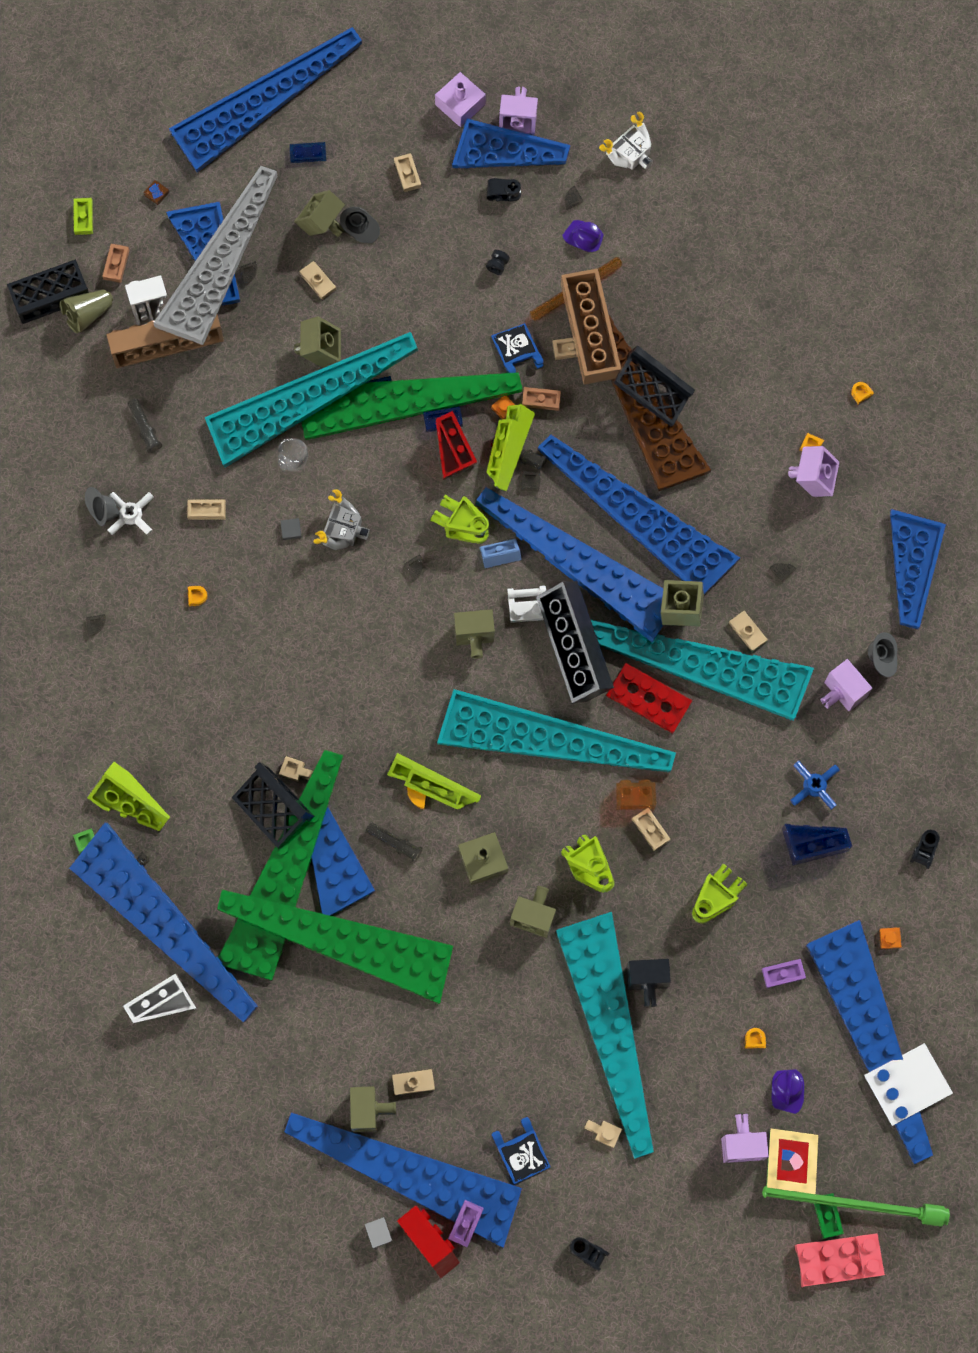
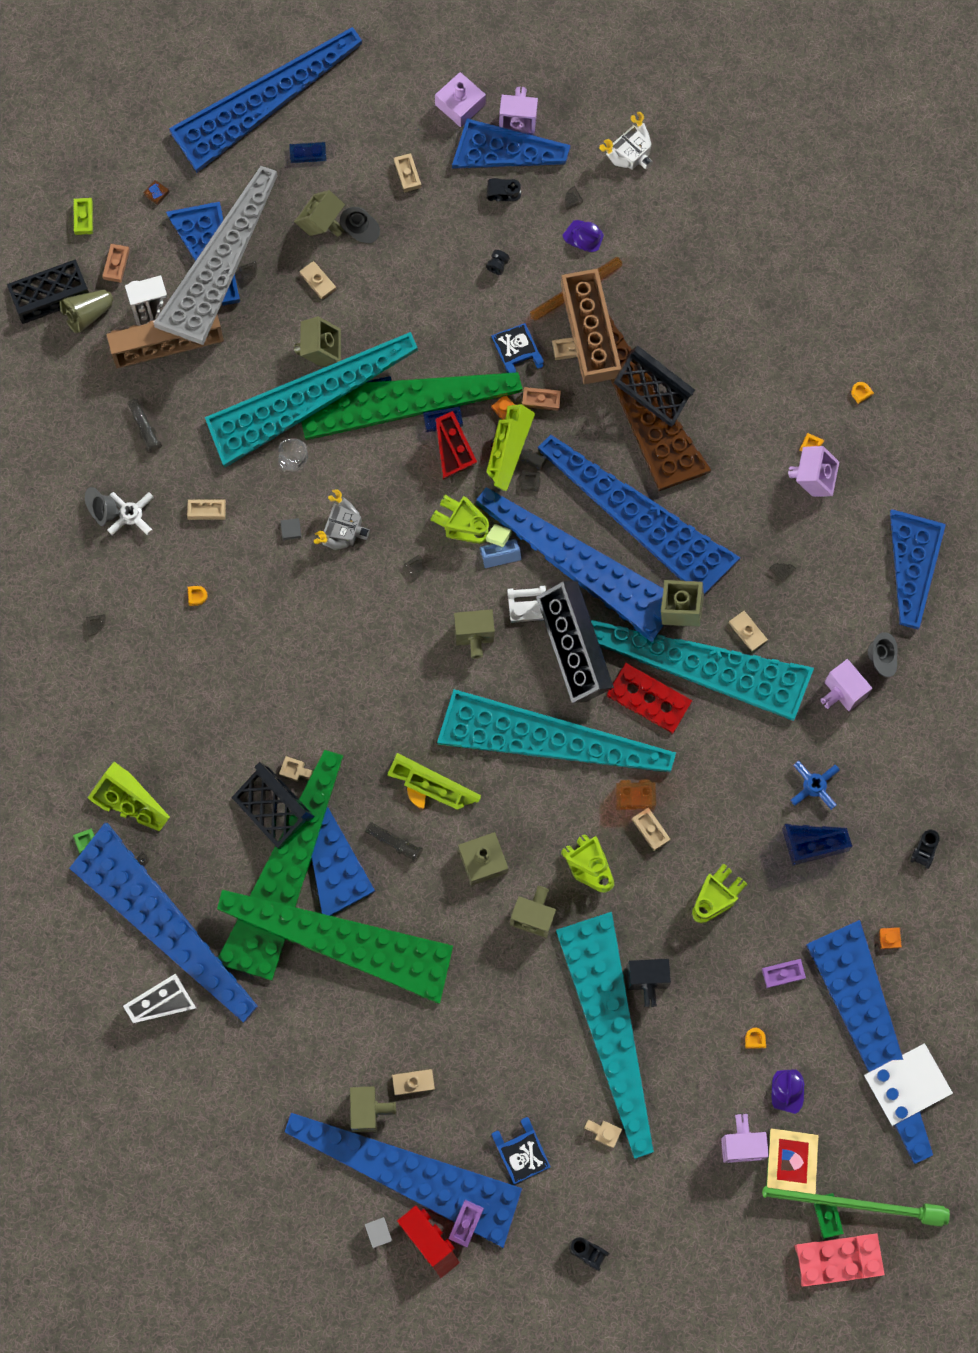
none -> yellowish green tile [486,524,512,547]

